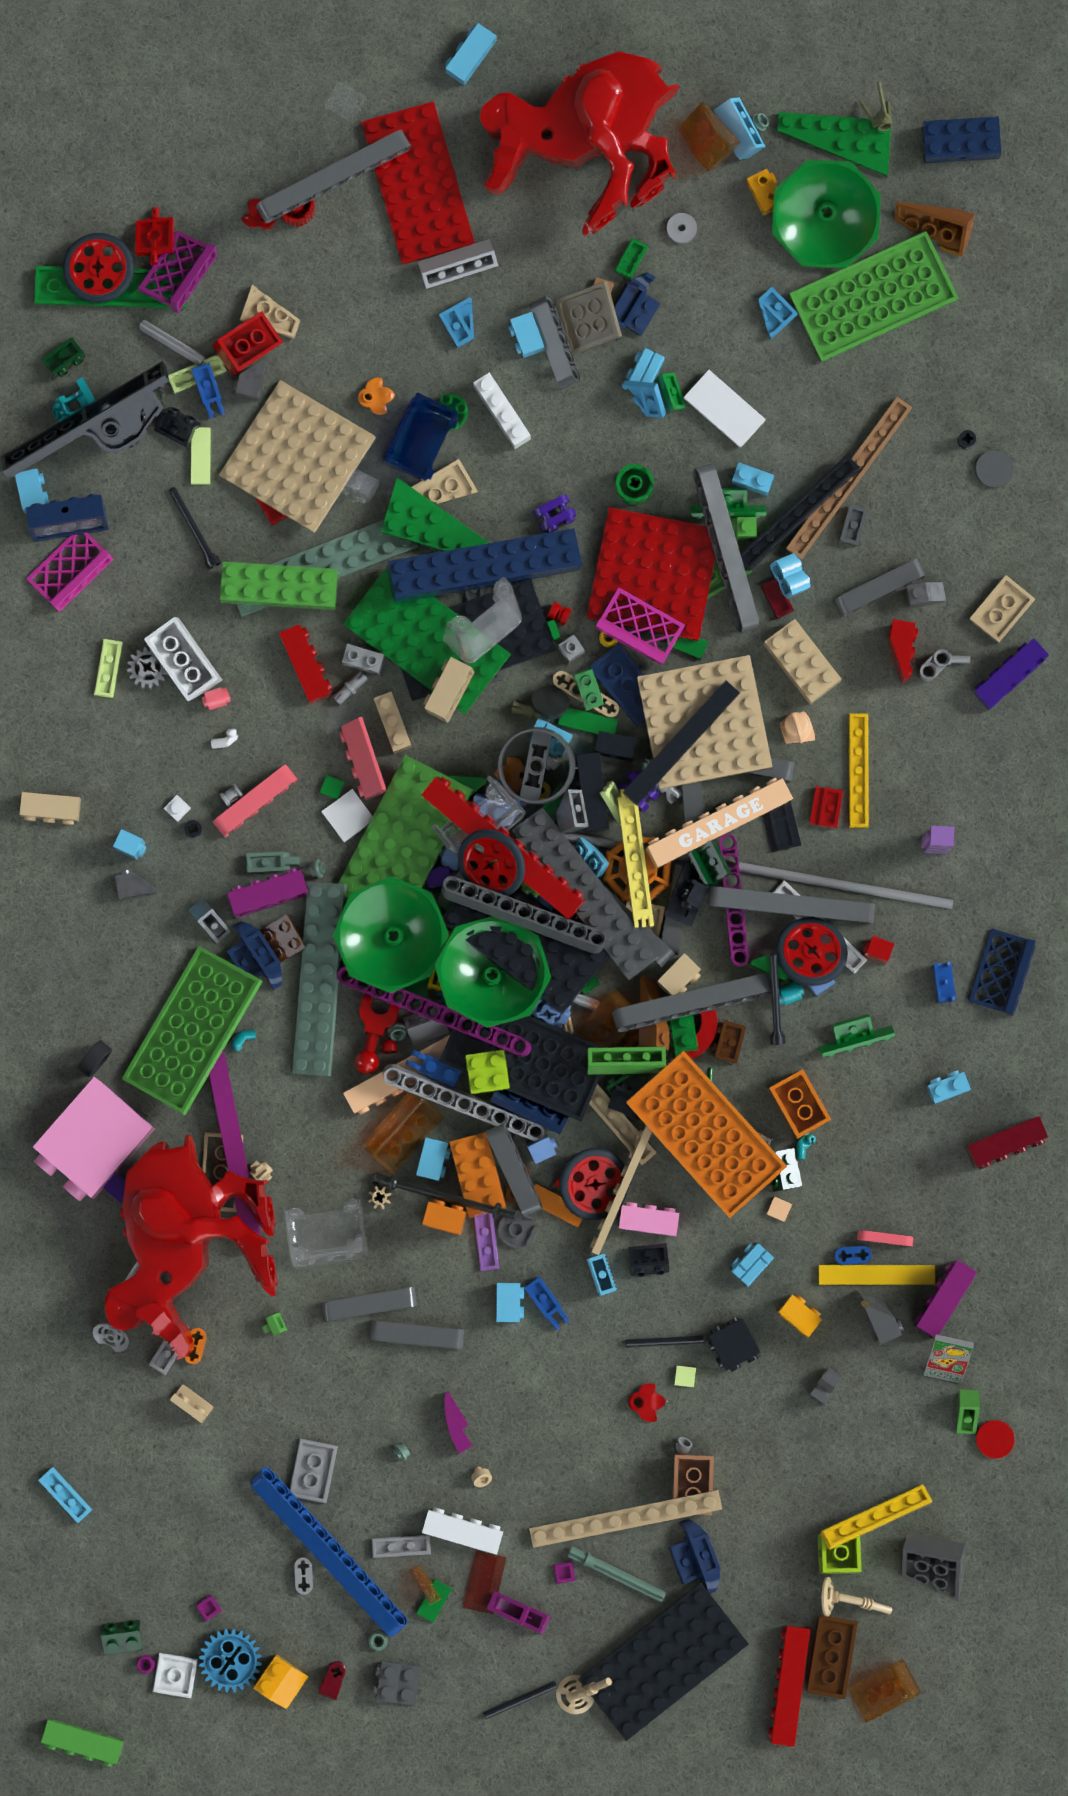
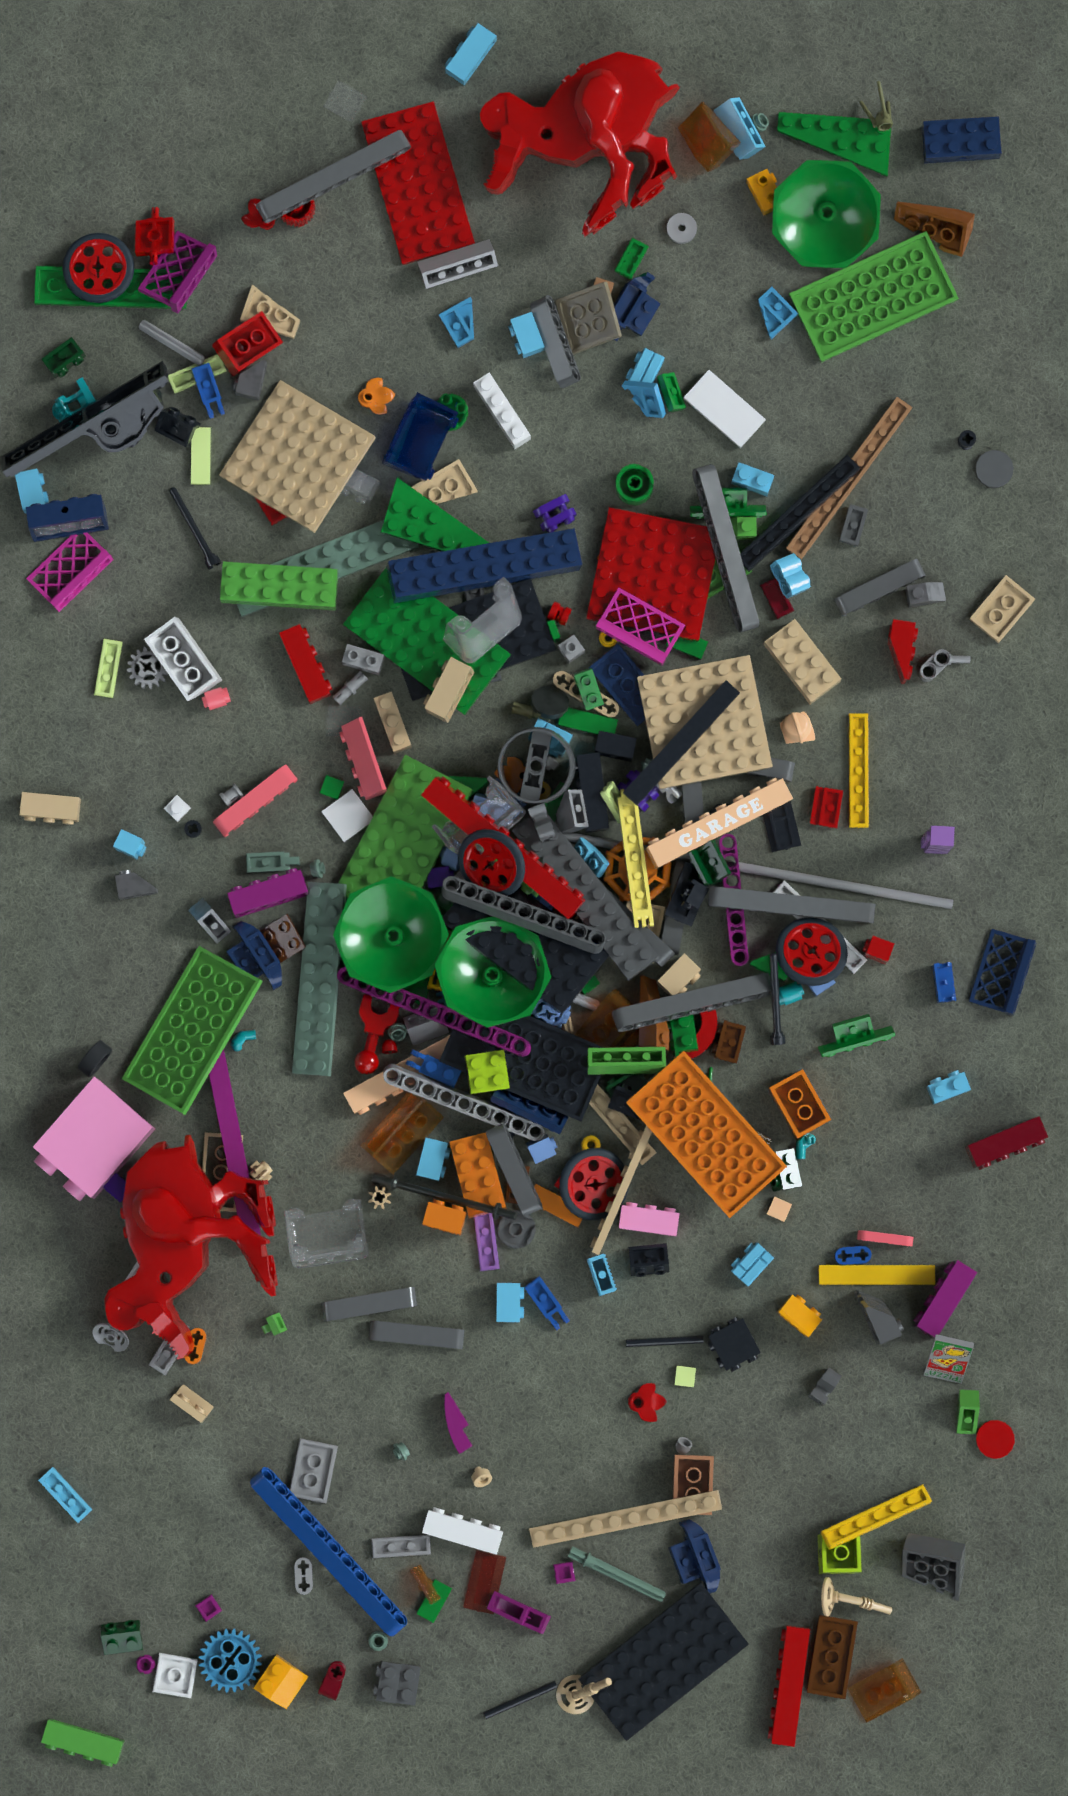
white arm [211,728,238,749] -> none
dark purple wedge [974,638,1049,710] -> none
none -> dark grey leg [528,803,556,843]
none -> yellow plate [581,1135,601,1150]

